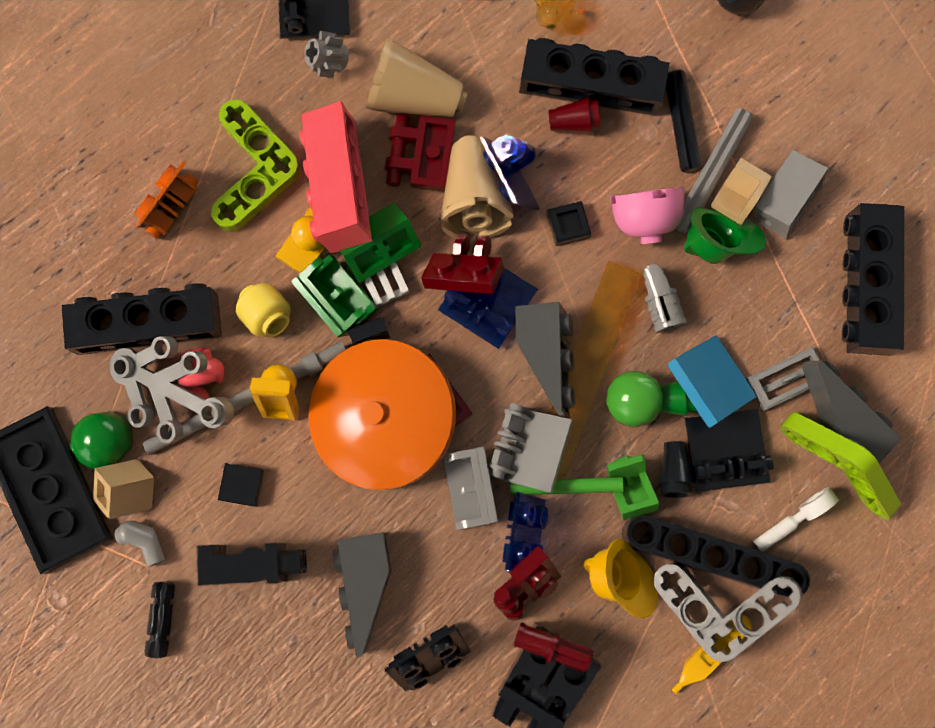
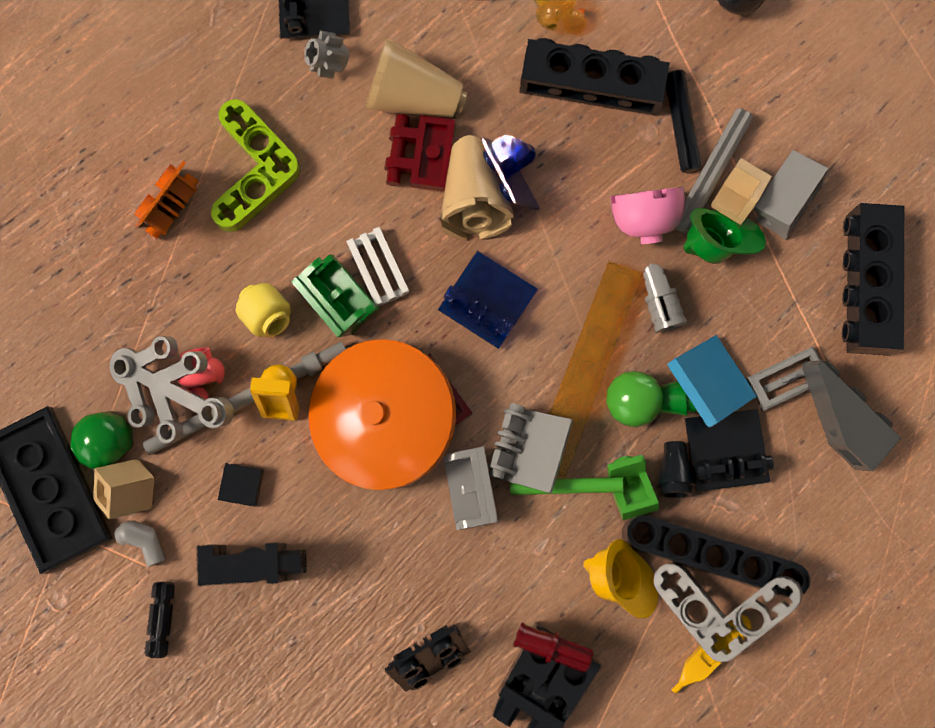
black brick [62,283,222,355] -> none
yellow tile [275,207,327,274] -> none
coral brick [300,101,372,254] -> none
dark grey slope [333,532,392,658] -> none
green hinge [340,202,422,283] -> none
black tile [348,317,390,345] -> none
dark red hinge [421,234,504,294] -> none
dark red plate [493,546,561,621] -> none
clear blue hinge [502,492,548,572] -> none
dark grey slope [515,302,575,419] -> none
black tile [547,201,591,246] -> none
dark red cone [548,97,601,133] -> none
white piece [753,487,839,552] -> none
lime beam [780,412,901,520] -> none

